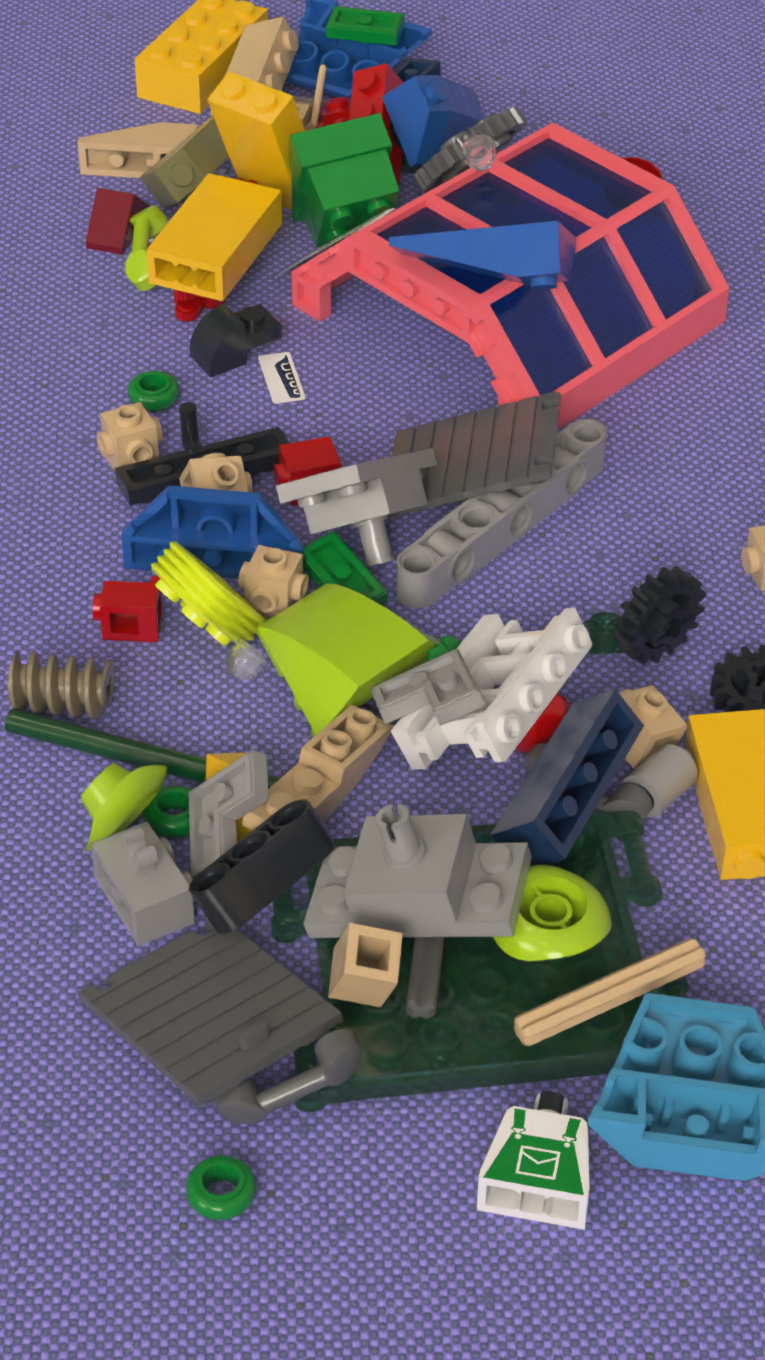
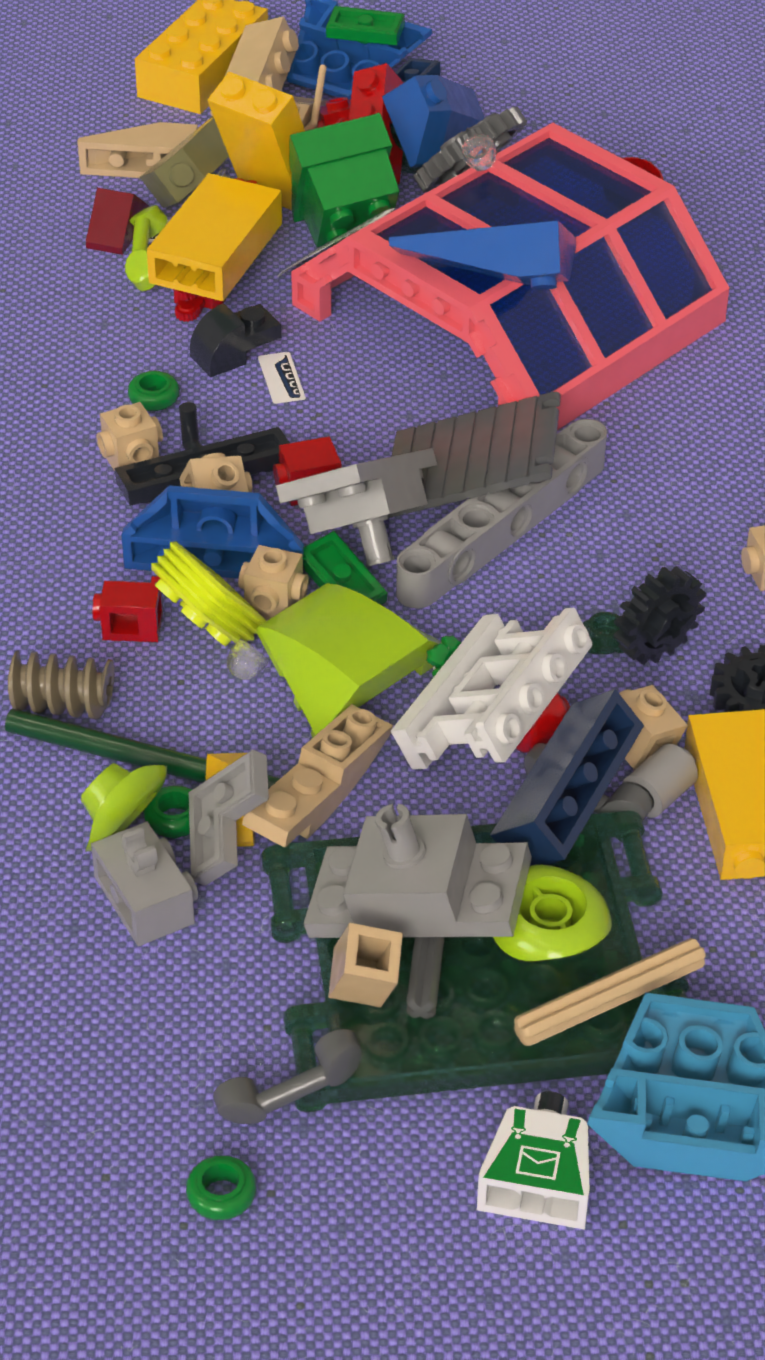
dark grey door [78,921,343,1106] -> none
black beam [188,799,335,934] -> none
light grey tile [370,649,486,726] -> none

